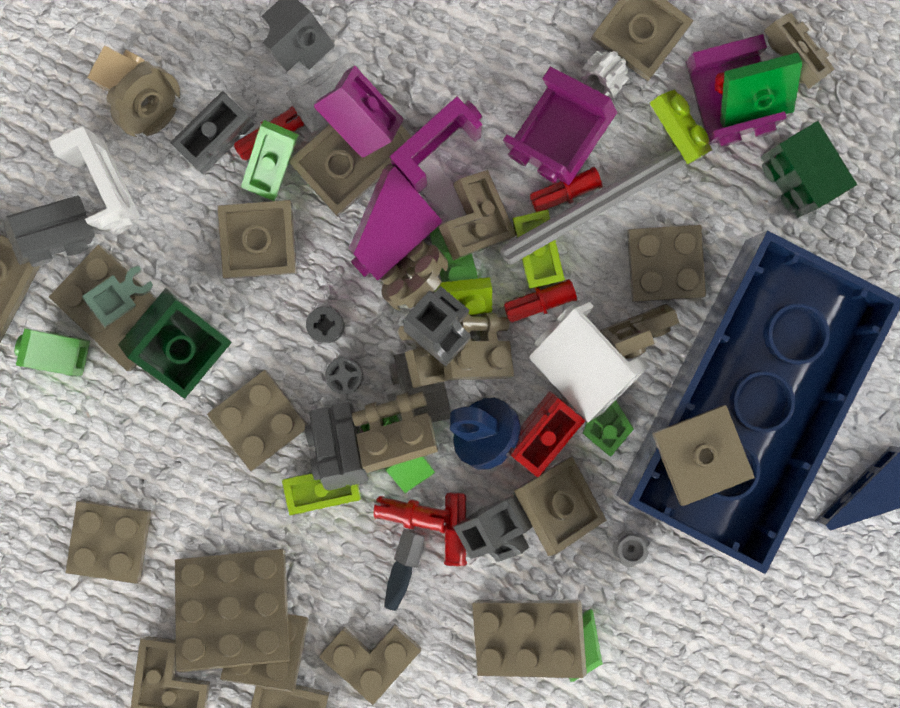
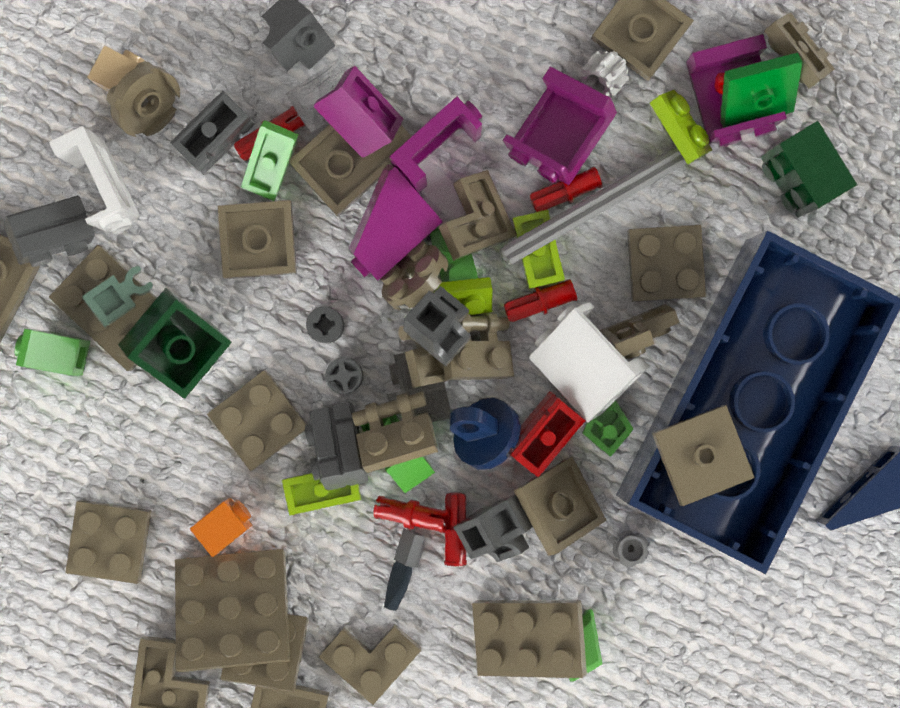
none -> orange brick [190,497,253,558]

